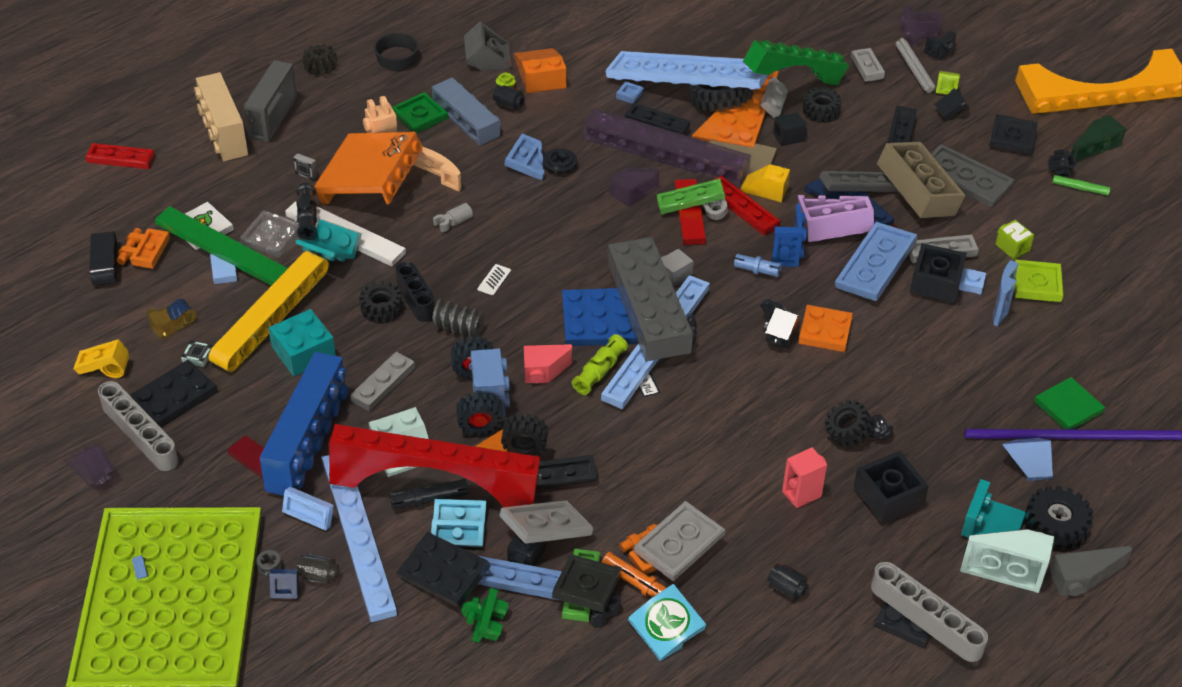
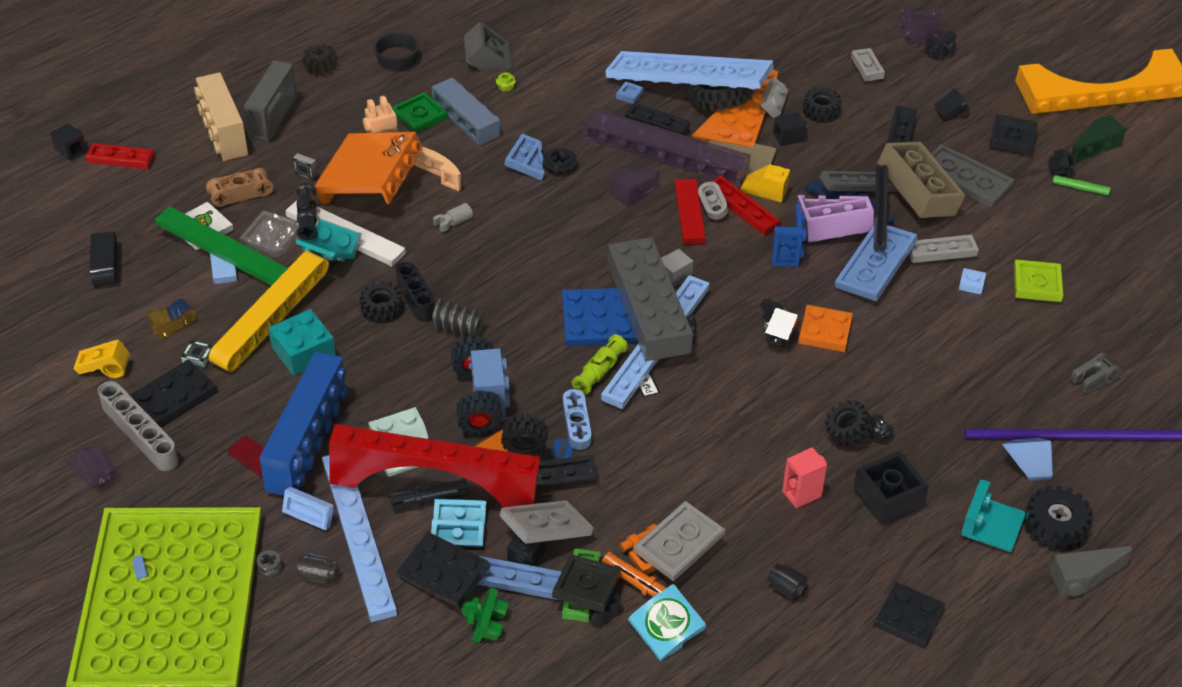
orange plate [116,228,170,269] -> none
dark blue tile [269,569,299,599] -> none
light grey plate [350,352,415,412] -> none
white sticker [477,264,511,295] -> none
black brick [493,85,525,111] -> none
orange slope [514,48,566,93] -> none
coral slope [524,344,572,383] -> none
bright green tile [657,179,725,215] -> none
medium blue pin [734,253,782,277] -> none
green arch [743,40,849,86] -> none
light grey beam [871,562,988,662] -> none
light grey axle [895,38,935,94] -> none
black brick [910,243,967,303] -> none
lime tile [936,71,960,94] -> none
light aqua slope [960,530,1054,593] -> none
medium blue slope [993,260,1019,327] -> none
lime brick [995,220,1034,259] -> none
green tile [1034,377,1105,429] -> none
none -> black brick [50,123,87,161]
none -> medium nougat piece [206,168,274,207]
none -> blue sticker [551,439,573,458]
none -> light blue beam [563,389,591,450]
none -> black axle [873,165,888,252]
none -> dark grey piece [1071,353,1122,394]

